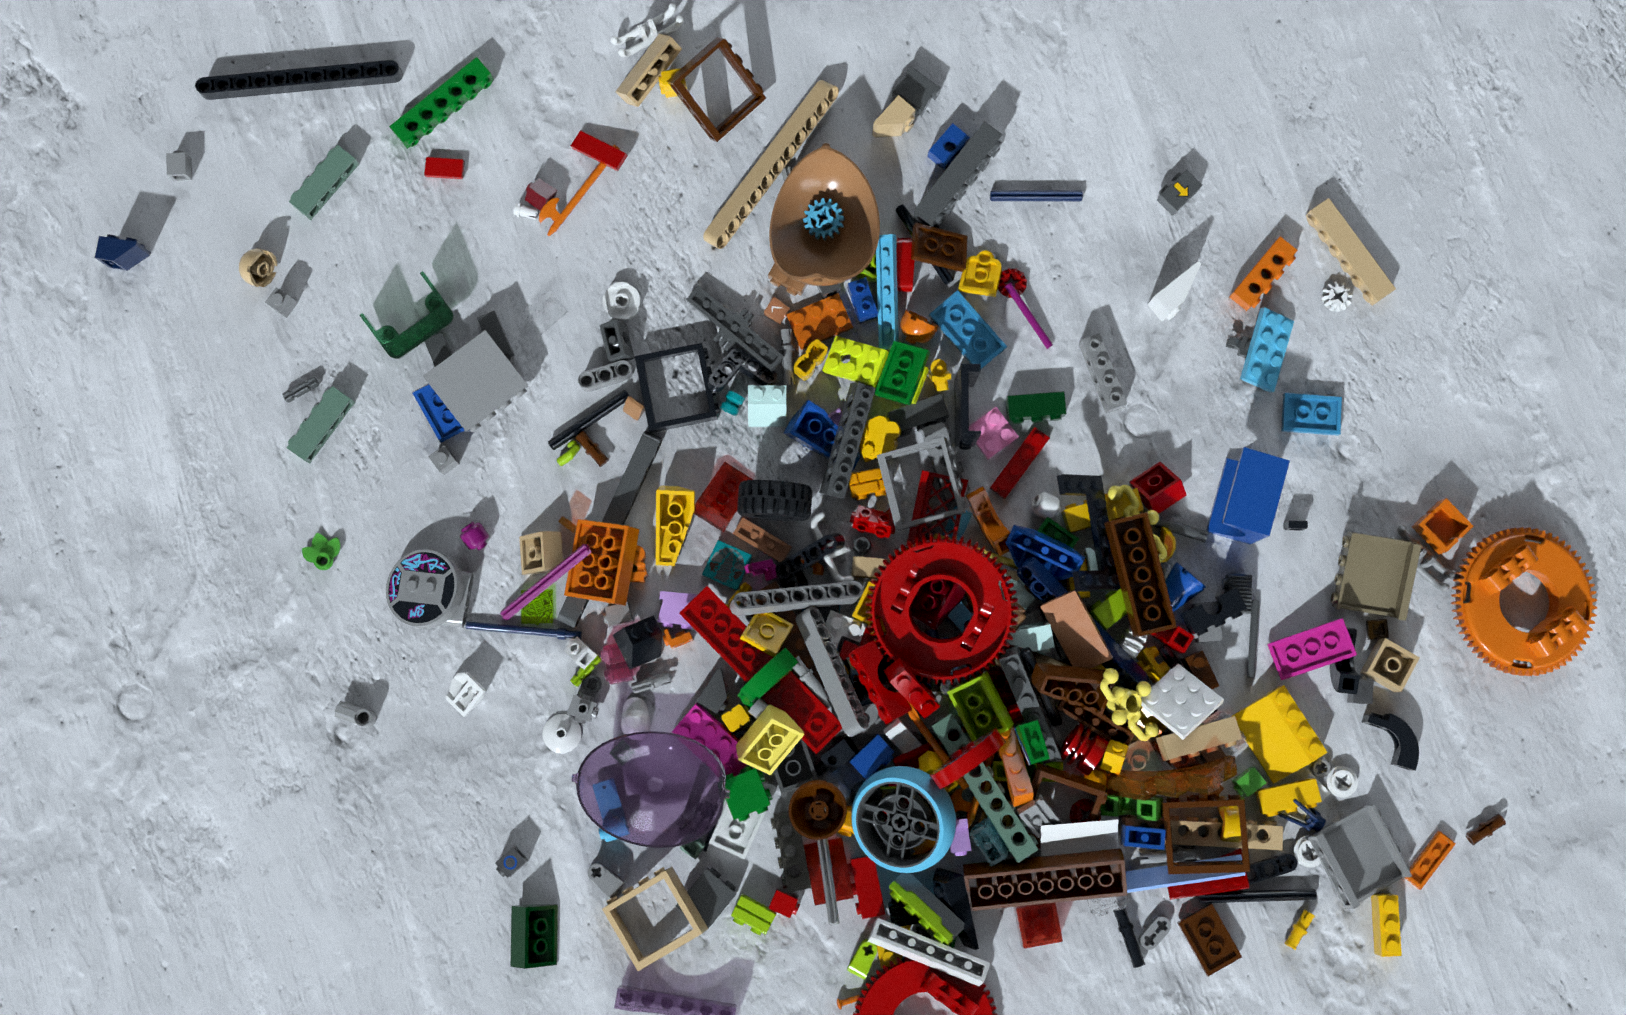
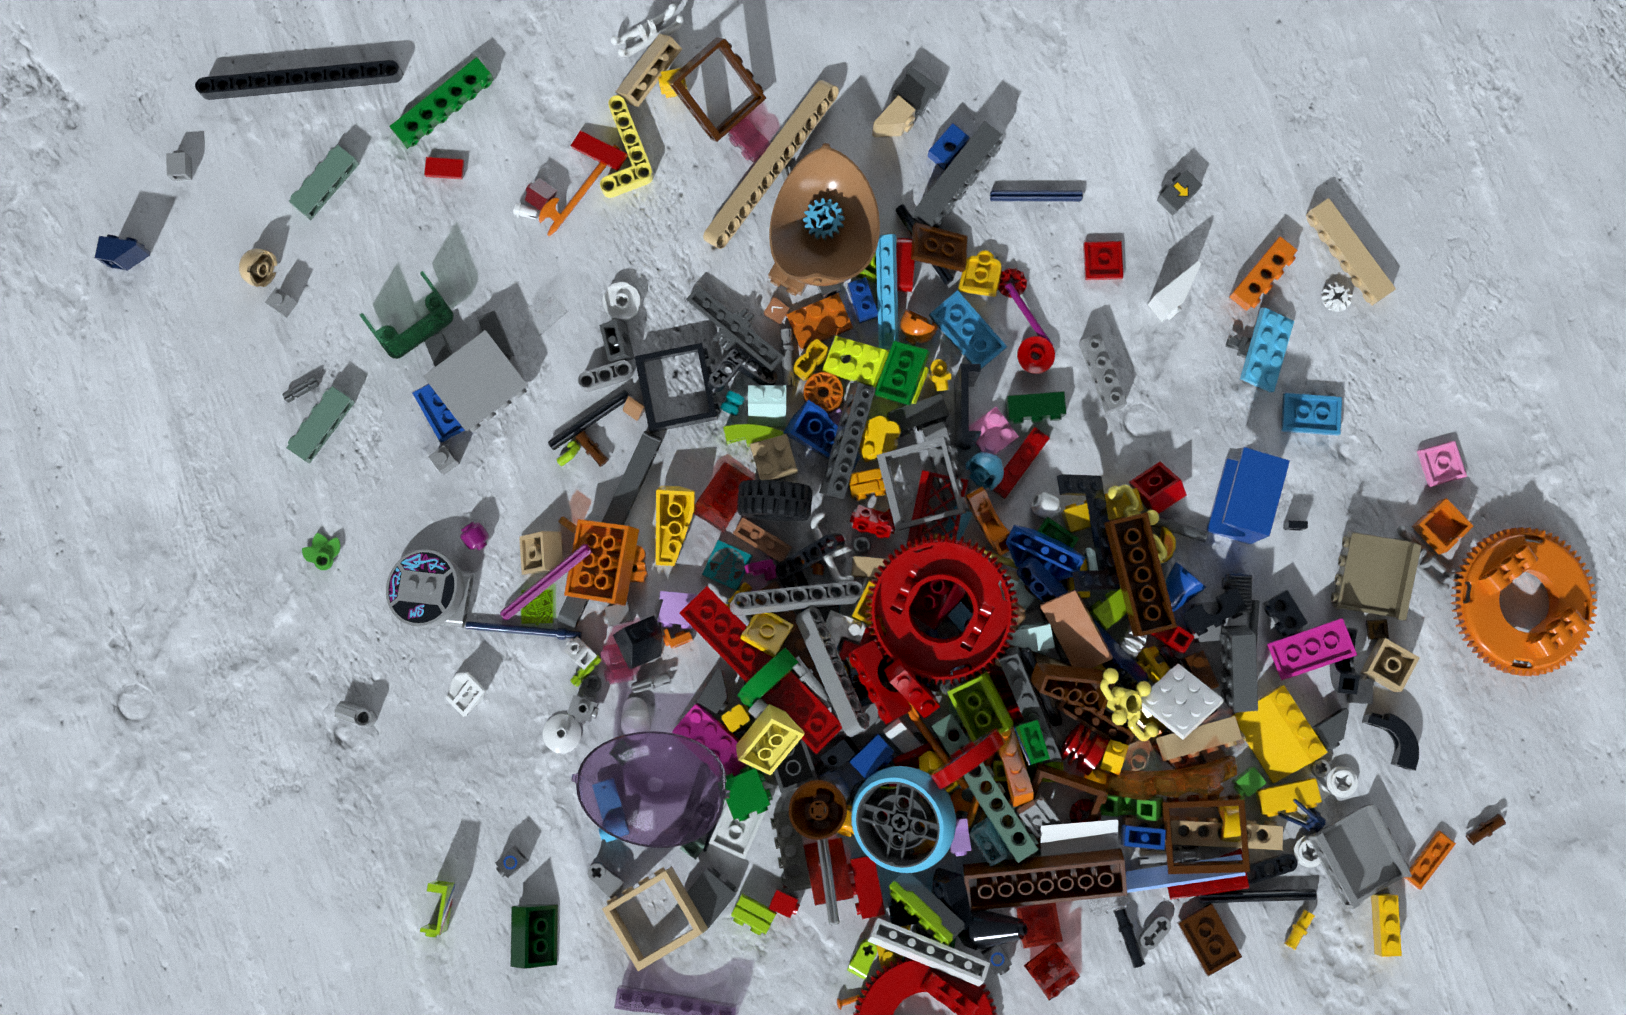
none -> lime panel [420,880,455,937]
none -> light yellow beam [600,95,653,198]
none -> lime slope [723,424,784,447]
none -> clear pink brick [728,117,770,163]
none -> tan brick [750,434,798,480]
none -> orange wheel [803,372,843,414]
none -> medium azure cylinder [966,452,1004,491]
none -> black cone [969,910,1028,949]
none -> flat silver brick [981,945,1012,975]
none -> red dish [1017,336,1055,374]
none -> clear red slope [1024,942,1080,1001]
none -> red tile [1083,241,1124,280]
none -> dark grey brick [1219,625,1258,713]
none -> black brick [1263,590,1308,636]
none -> dark grey slope [1312,708,1349,750]
none -> bright pink tile [1417,440,1467,488]

